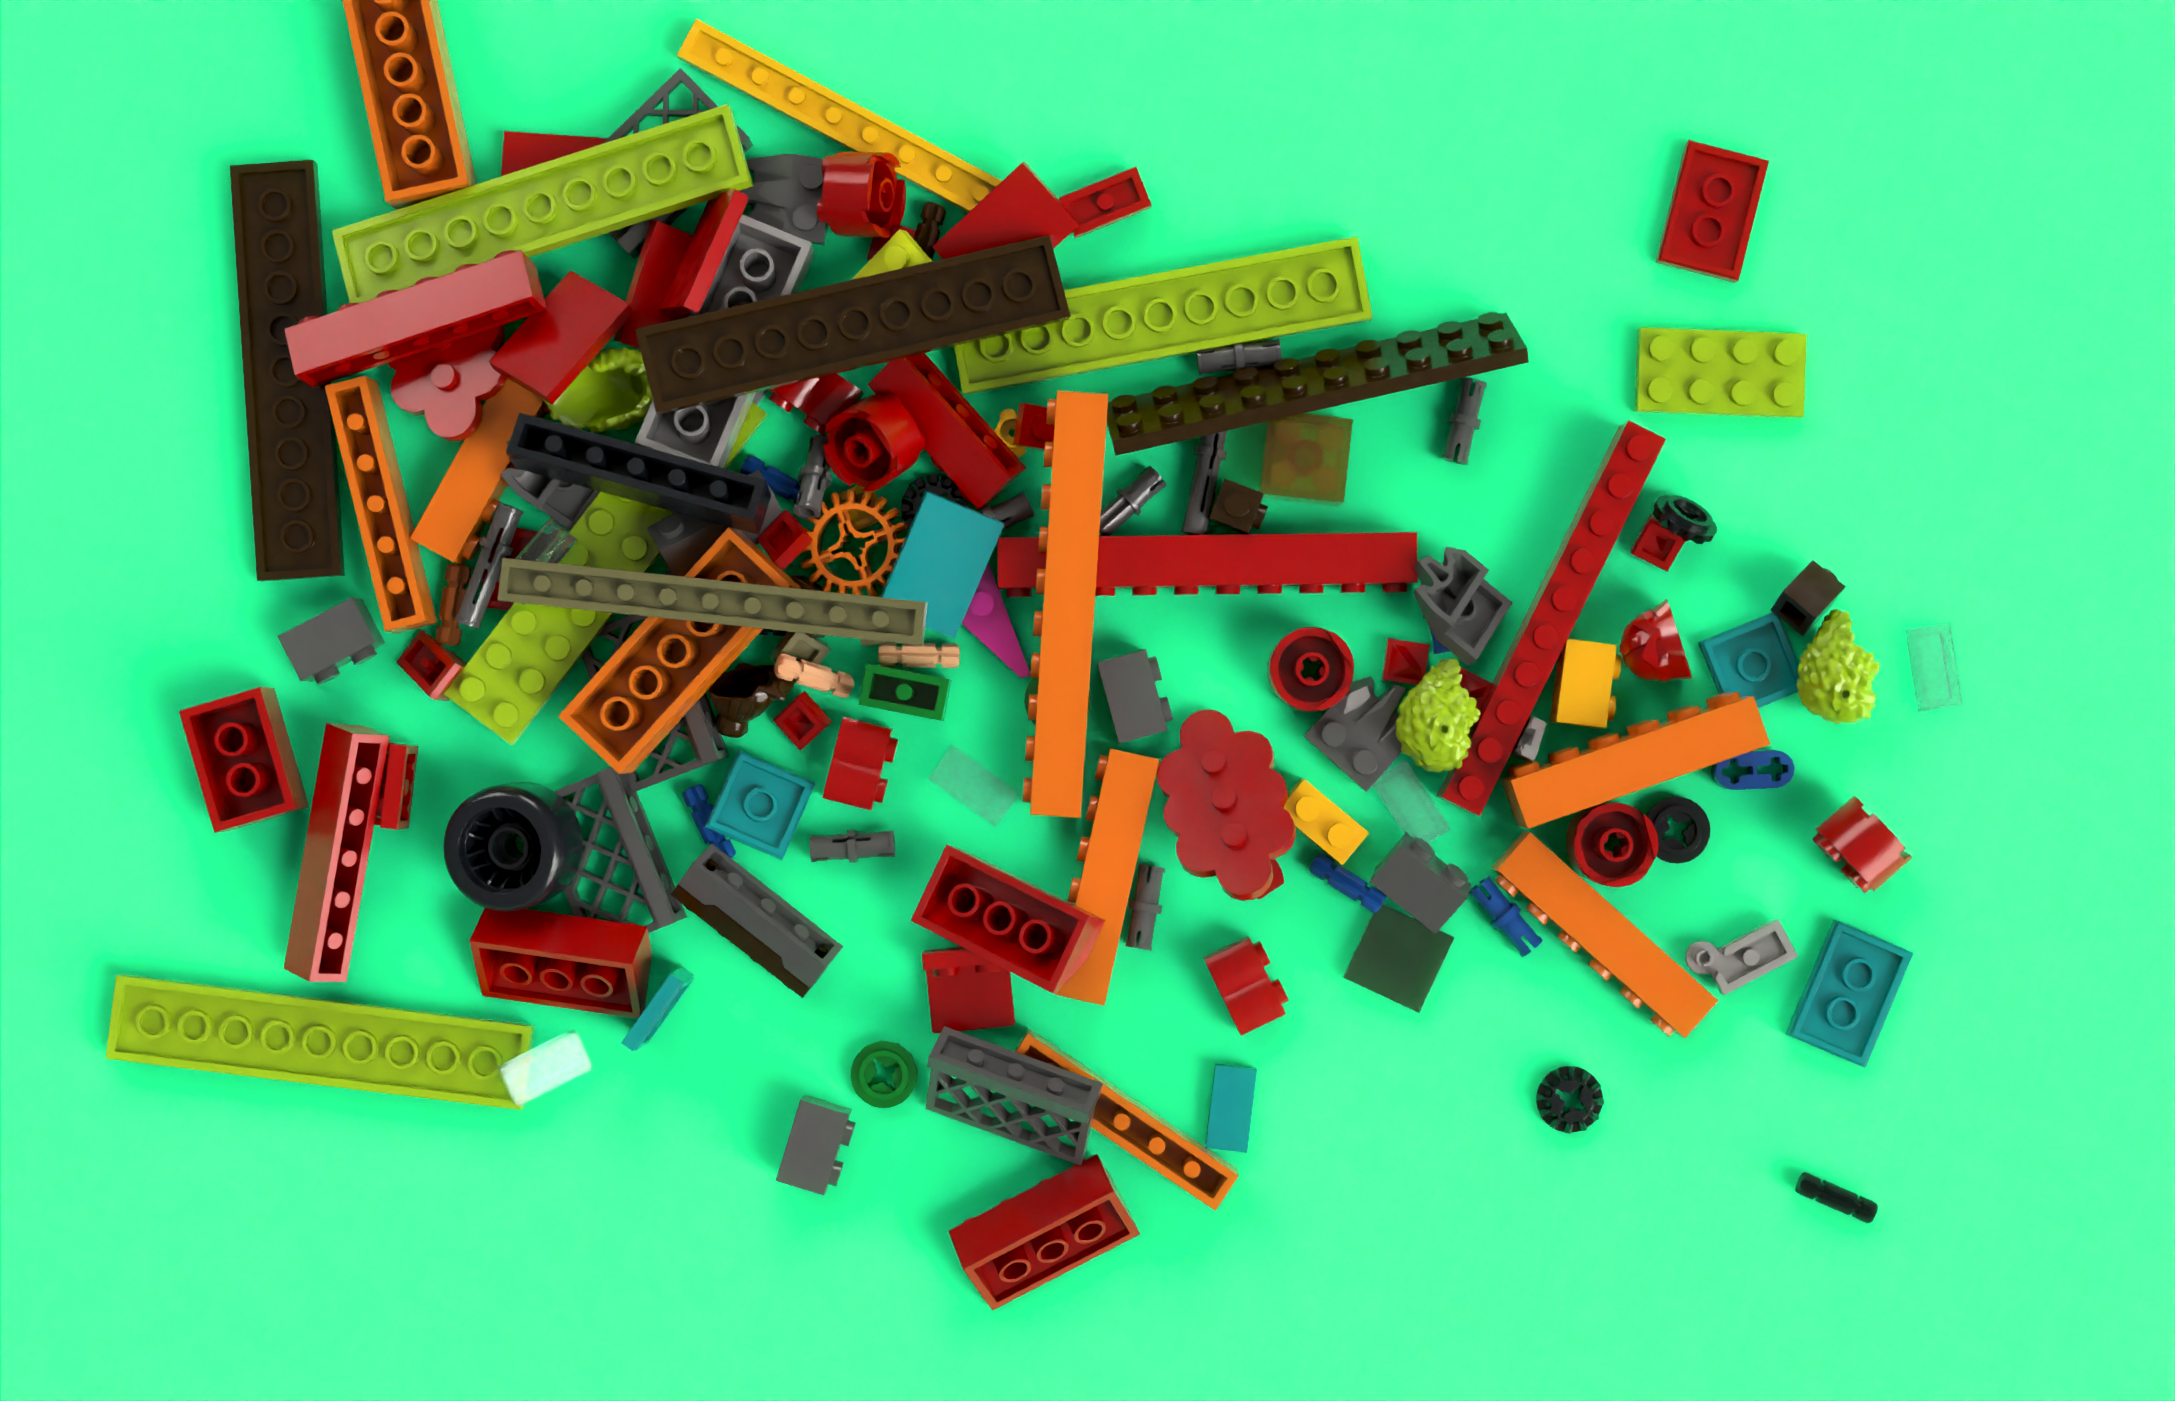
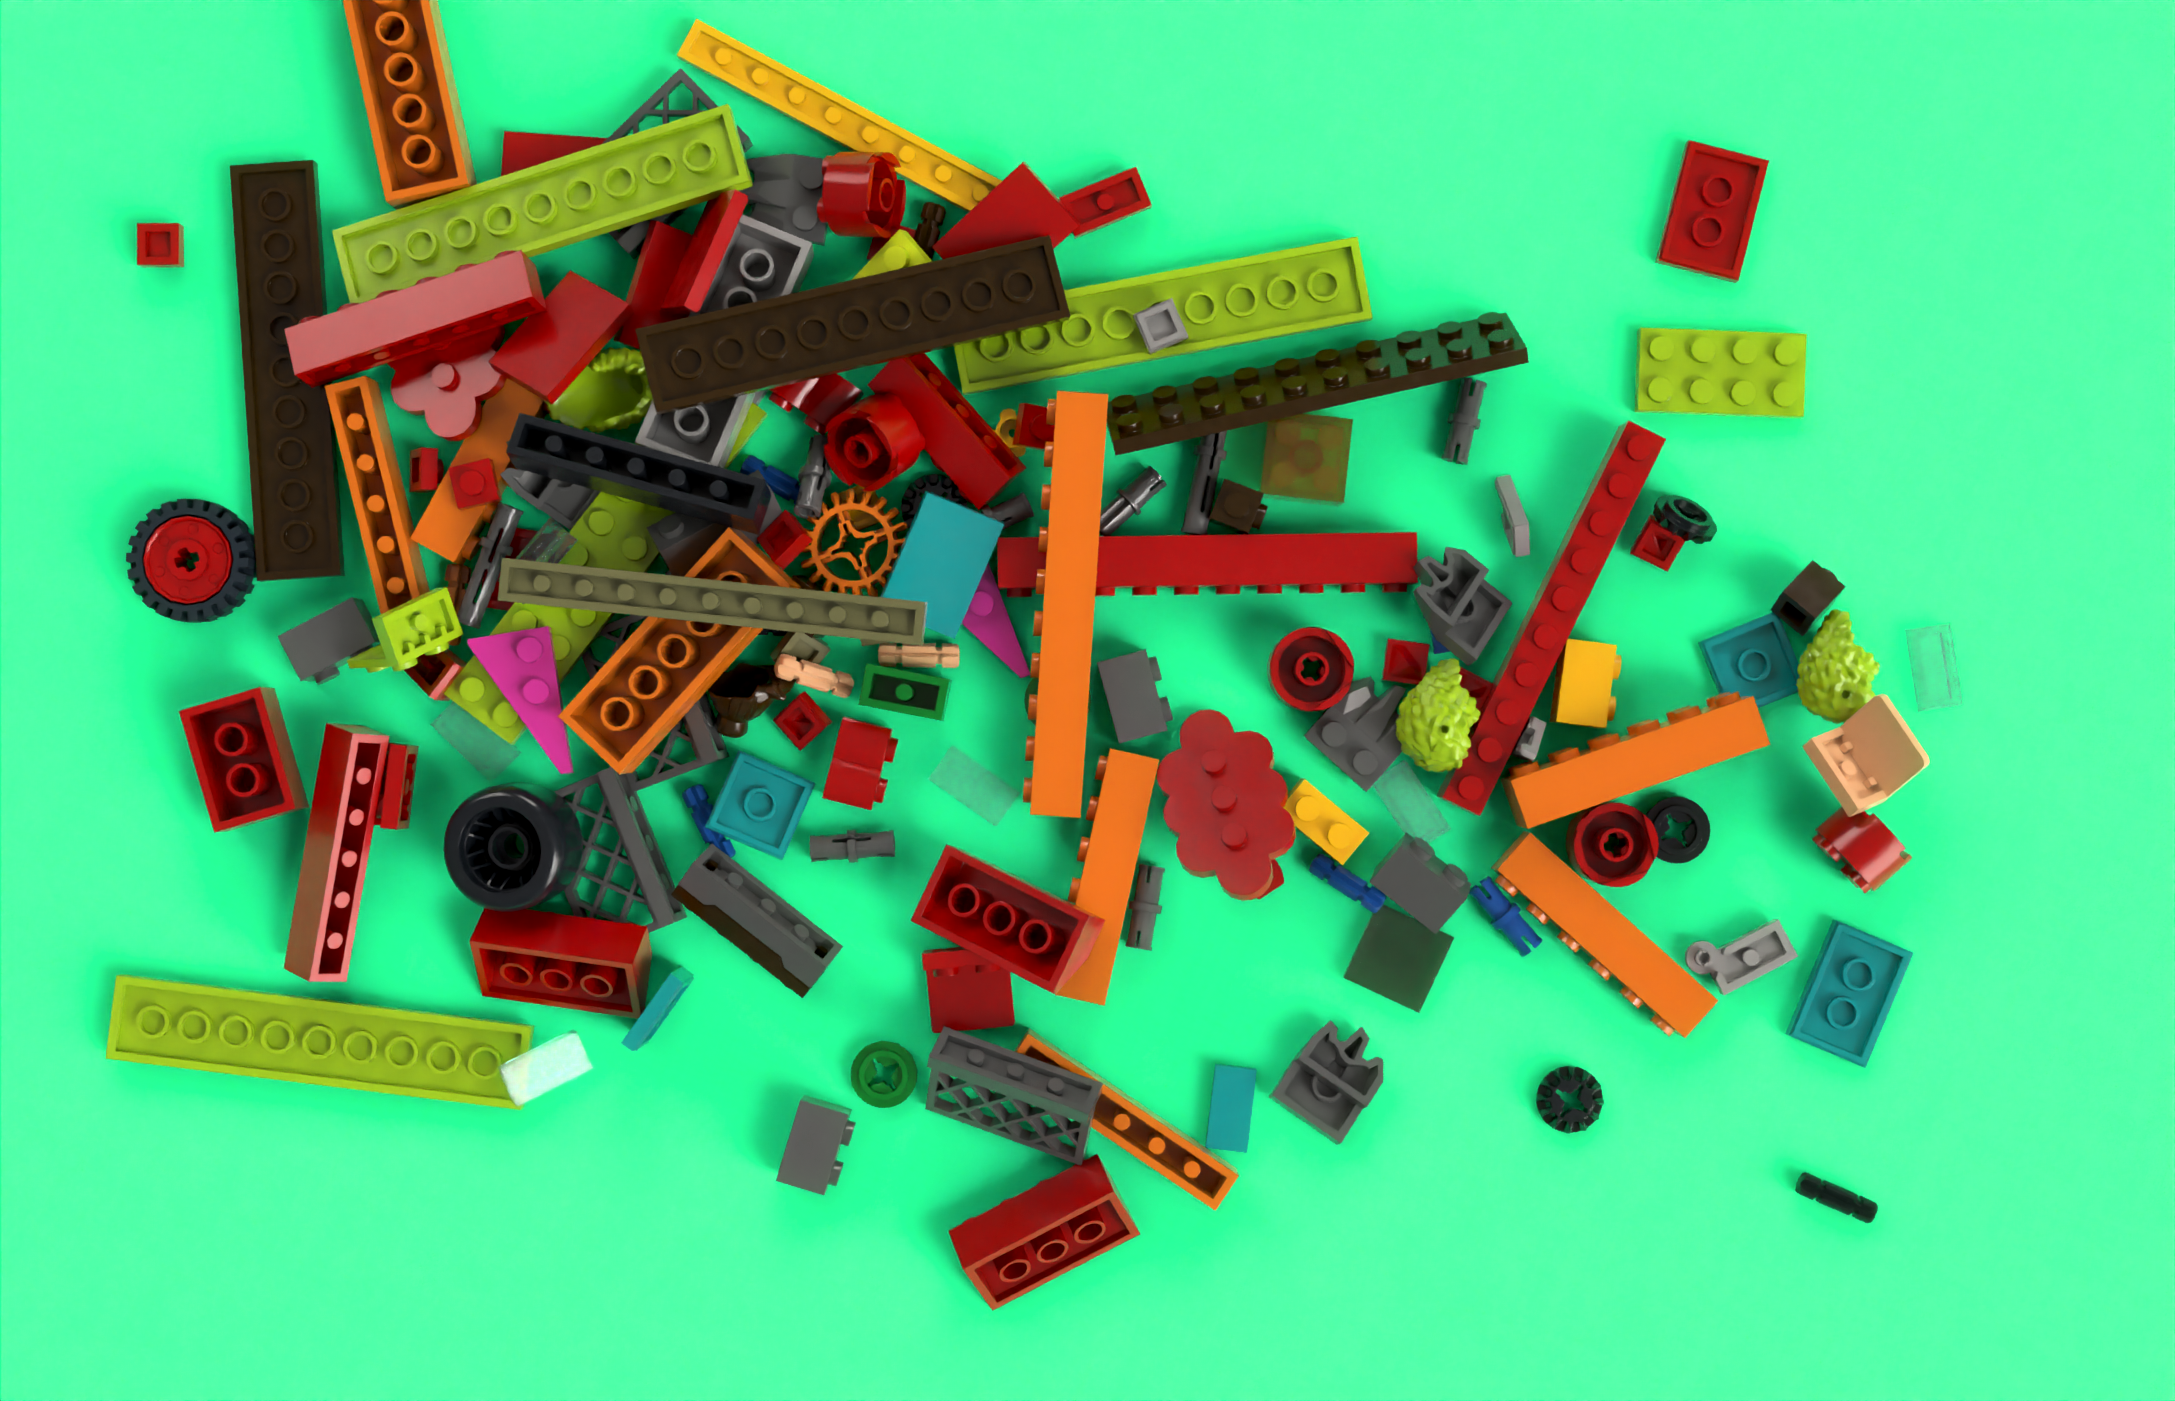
dark grey pin [1196,339,1282,375] -> none
red brick [1203,936,1289,1036] -> none
red helmet [1619,599,1693,682] -> none
blue beam [1711,750,1795,790] -> none
none -> wheel [126,499,257,623]
none -> red plate [137,223,184,268]
none -> lime bracket [347,587,463,673]
none -> red plate [409,447,444,493]
none -> clear light blue tile [430,701,522,782]
none -> red plate [448,458,502,510]
none -> dark pink wing [467,626,574,774]
none -> light grey tile [1133,298,1188,355]
none -> dark grey plate [1269,1020,1383,1145]
none -> light grey tile [1494,475,1530,557]
none -> light nougat bracket [1802,694,1930,817]

